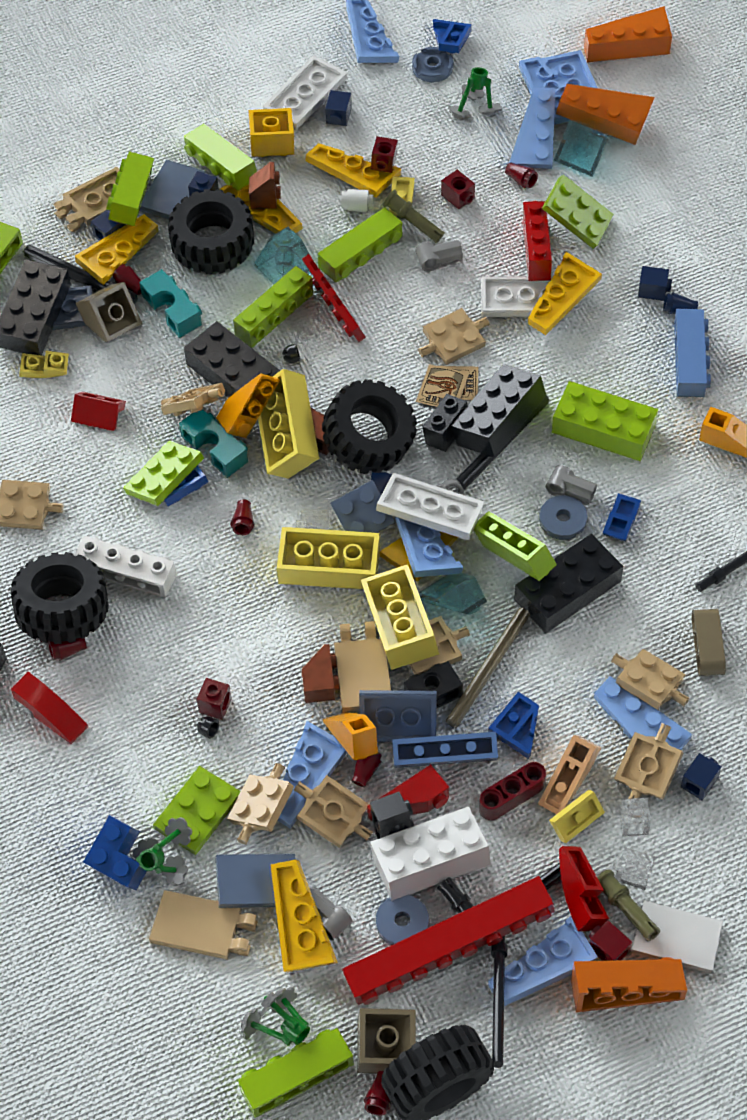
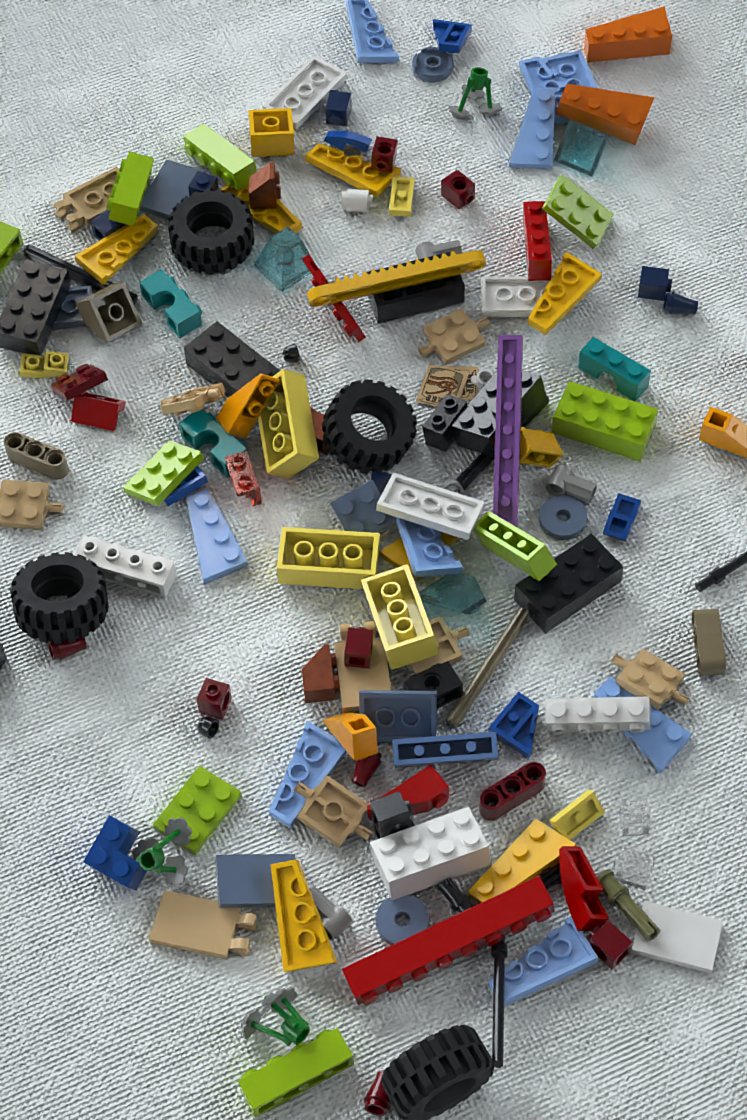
red slope [11,672,88,744] -> none
dark red cone [113,264,142,295] -> none
tan plate [227,763,294,845] -> none
dark red cone [230,499,254,536] -> none
lime brick [233,266,313,348] -> none
lime brick [317,207,403,283] -> none
dark tan slope [357,1008,416,1074] -> none
olive pin [383,189,445,244] -> none
dark red cone [505,162,538,188] -> none
light nougat slope [538,735,601,814] -> none
orange wedge [571,957,687,1013] -> none
tan plate [614,723,684,808] -> none
medium blue brick [674,309,711,397] -> none
dark blue brick [680,753,722,801] -> none
none -> dark tan beam [3,432,69,480]
none -> dark red plate [51,364,108,401]
none -> light blue wing [186,488,248,584]
none -> clear red bracket [225,450,262,506]
none -> yellow gear [307,250,486,307]
none -> blue slope [324,130,372,153]
none -> dark red brick [344,627,373,669]
none -> black brick [366,252,465,324]
none -> yellow wing [468,819,577,904]
none -> white plate [471,369,494,391]
none -> medium lavender plate [493,335,523,527]
none -> yellow brick [520,427,564,468]
none -> white brick [545,696,651,734]
none -> teal arch [578,337,651,402]

